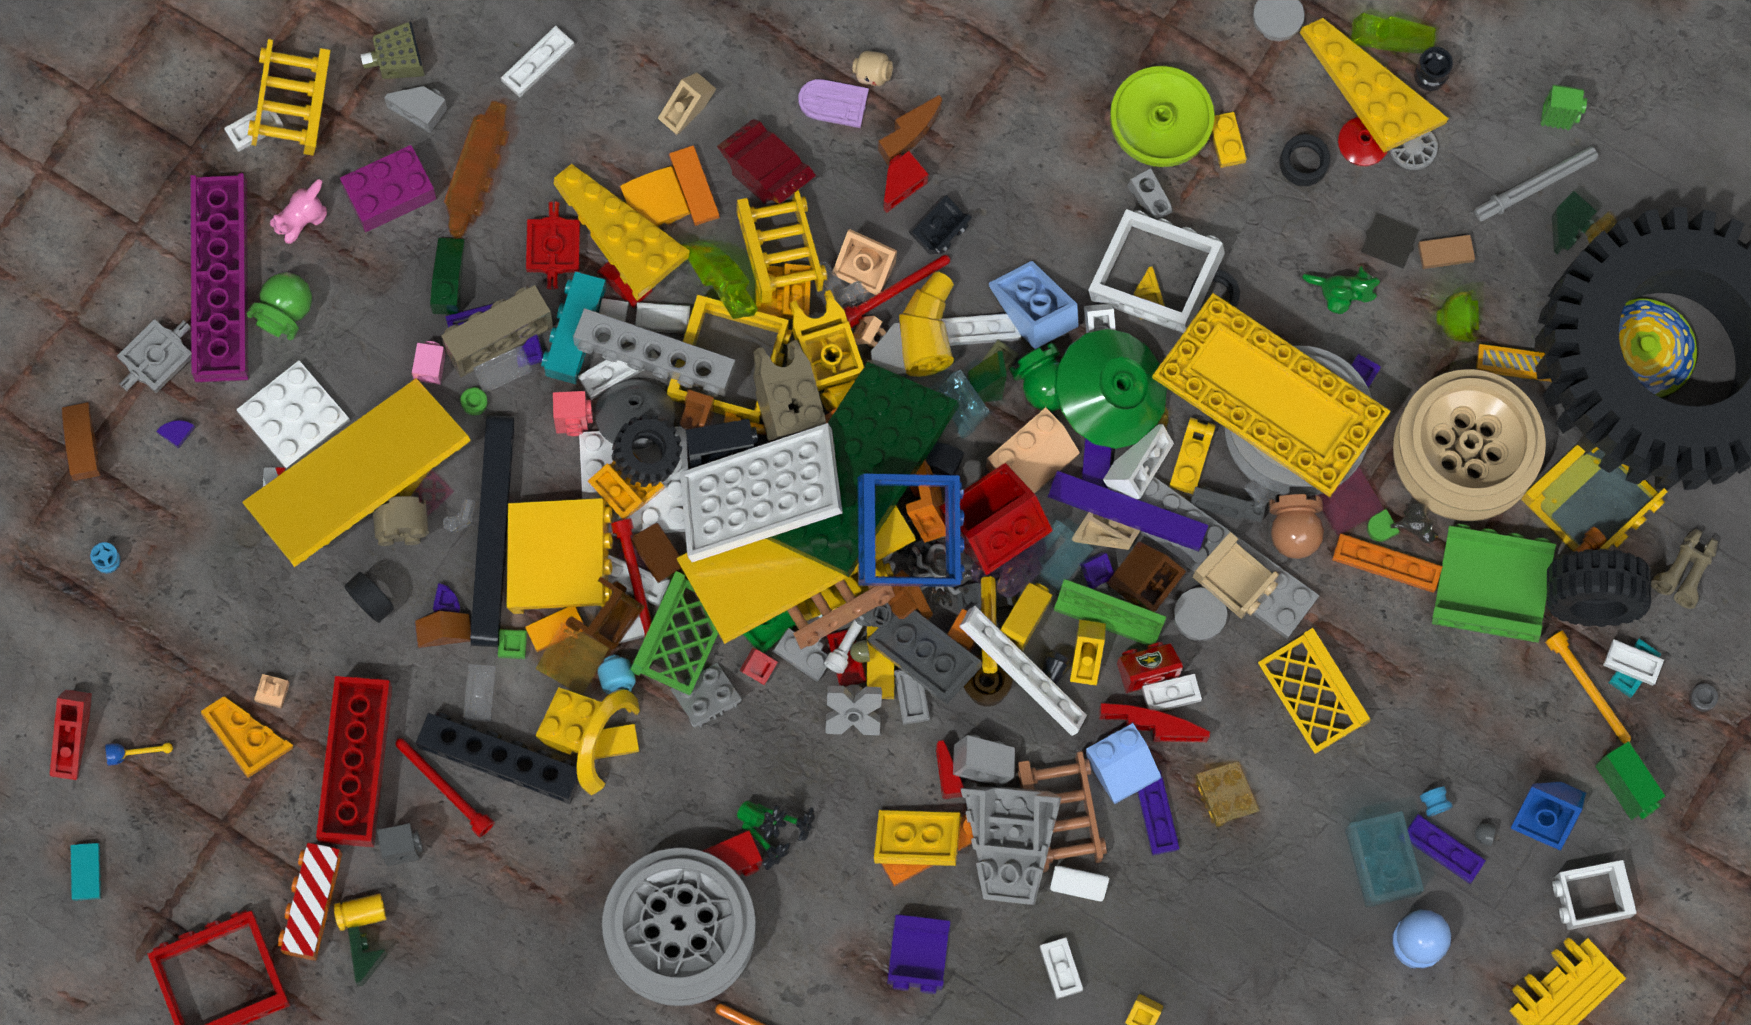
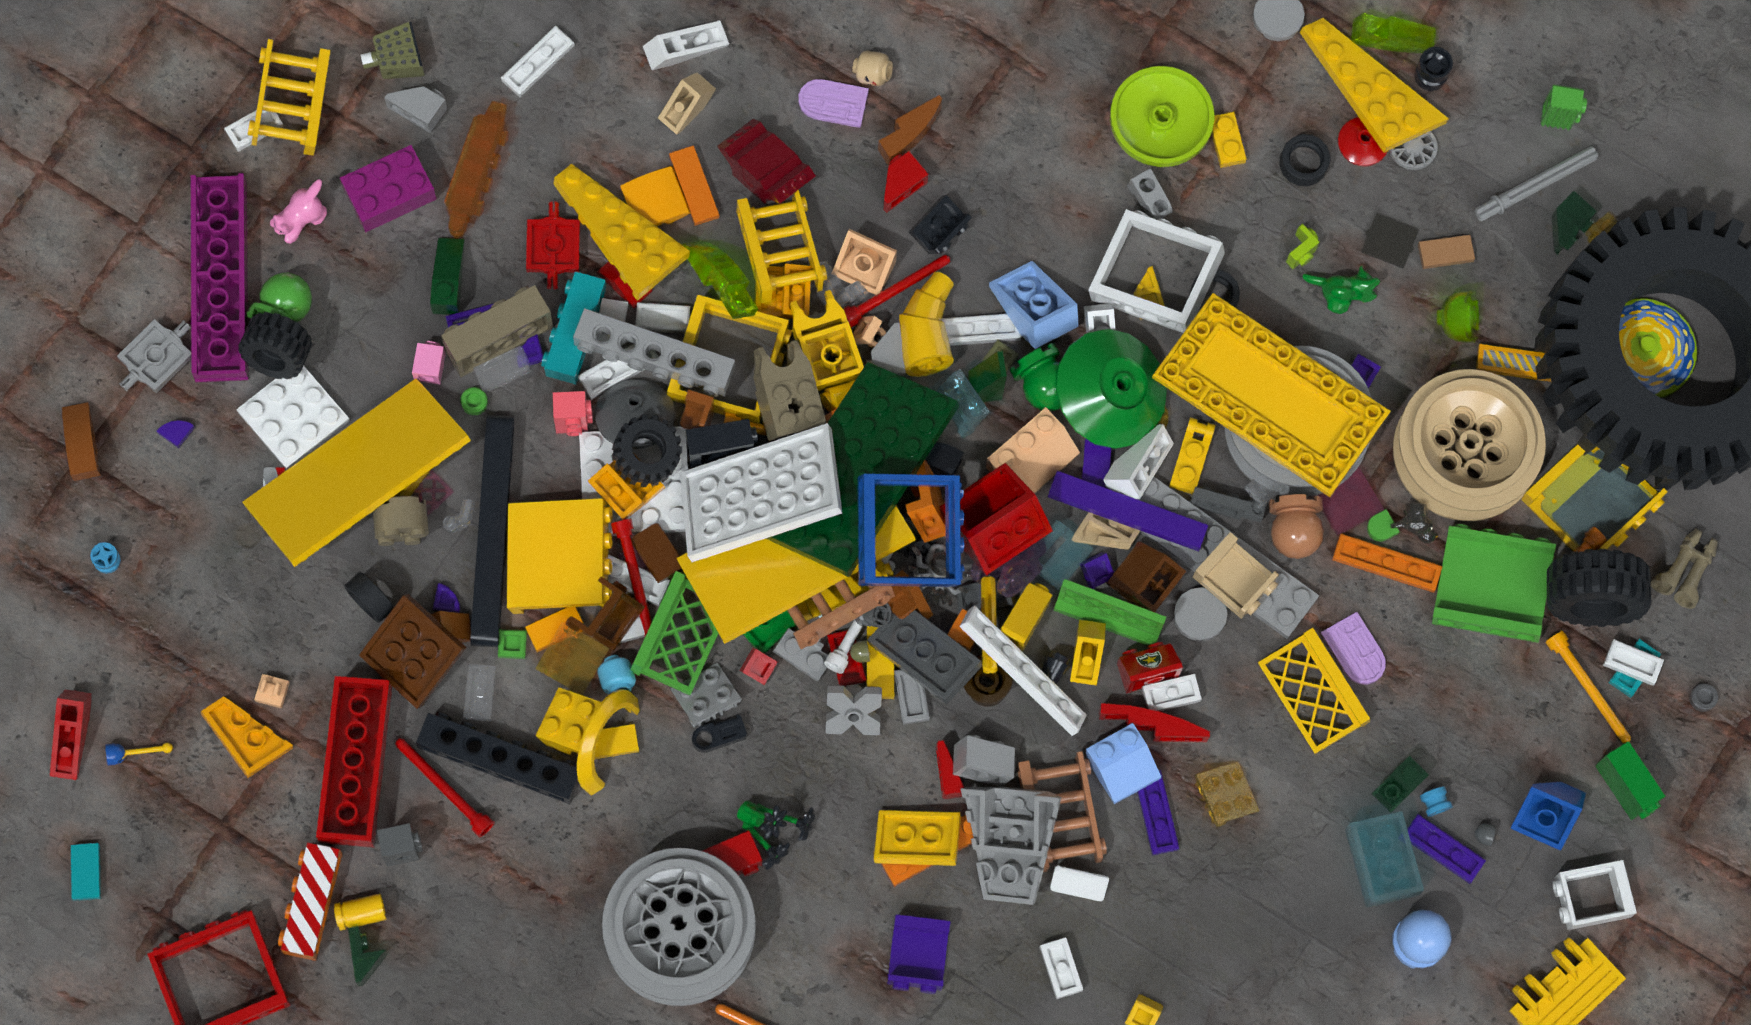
none -> black tyre [238,312,313,379]
none -> reddish brown plate [359,594,467,709]
none -> white slope [643,21,729,70]
none -> black piece [692,714,747,753]
none -> lime bracket [1286,224,1320,269]
none -> lavender window [1320,612,1386,685]
none -> clear green slope [1371,756,1429,813]

